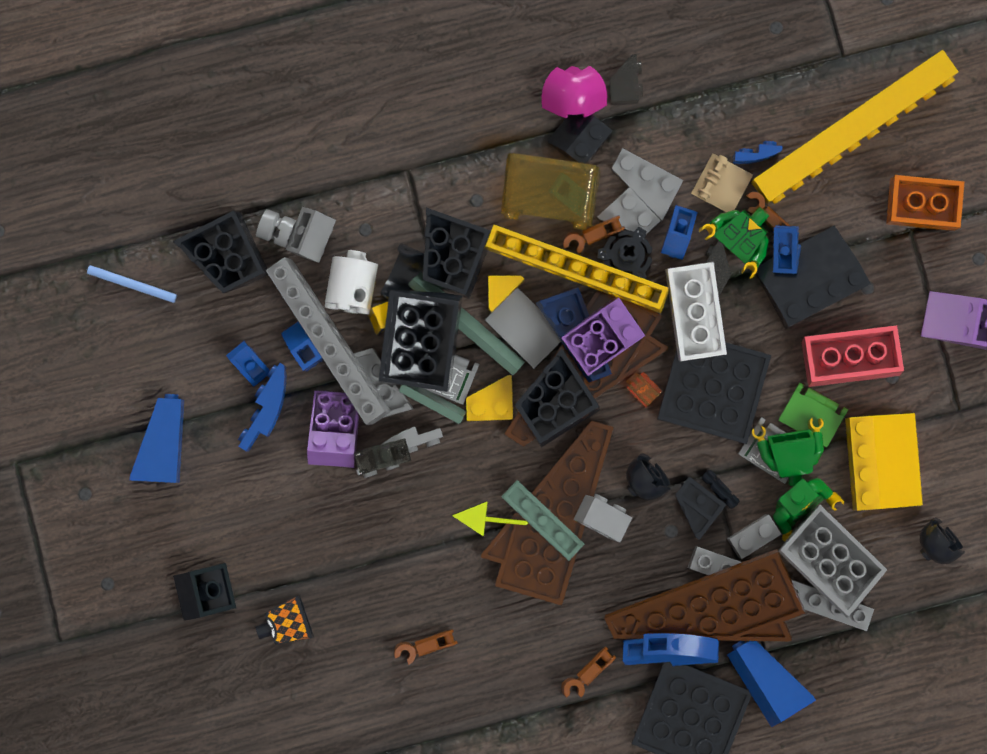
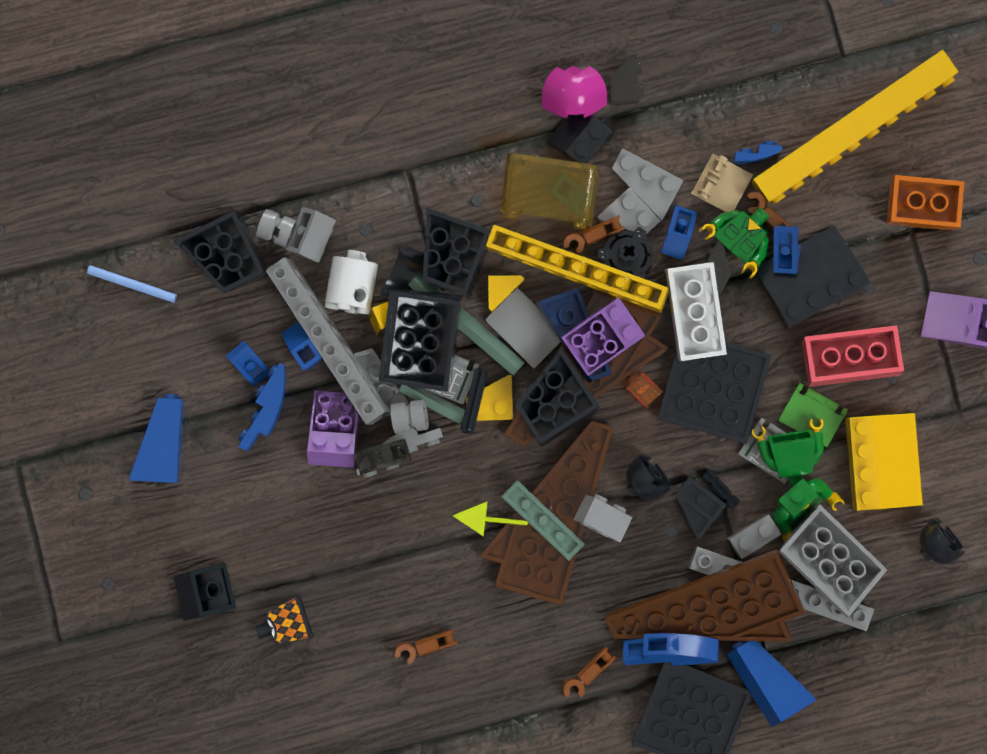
none -> light grey wheel [391,399,429,434]
none -> black axle [460,368,488,434]

